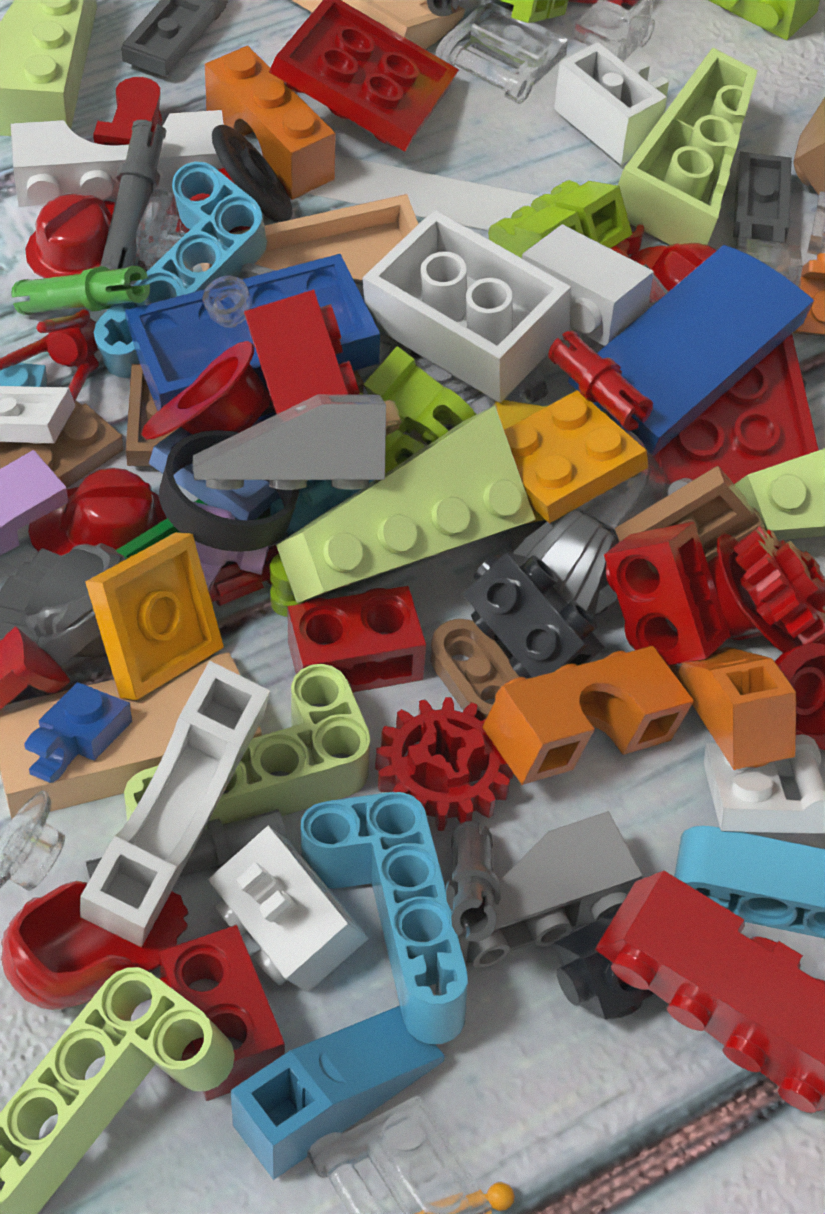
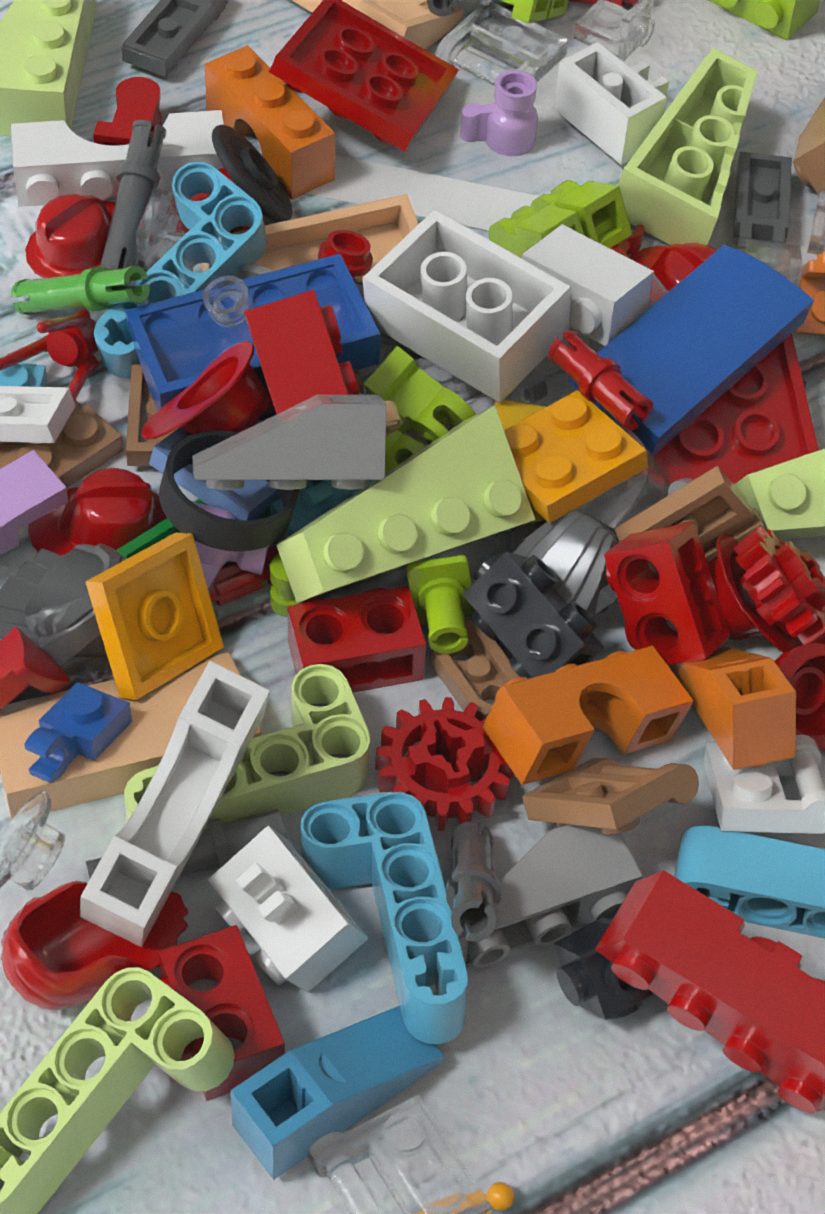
none -> red plate [318,230,373,279]
none -> lime bracket [406,555,475,654]
none -> lavender piece [460,70,538,156]
none -> medium nougat plate [522,758,699,834]

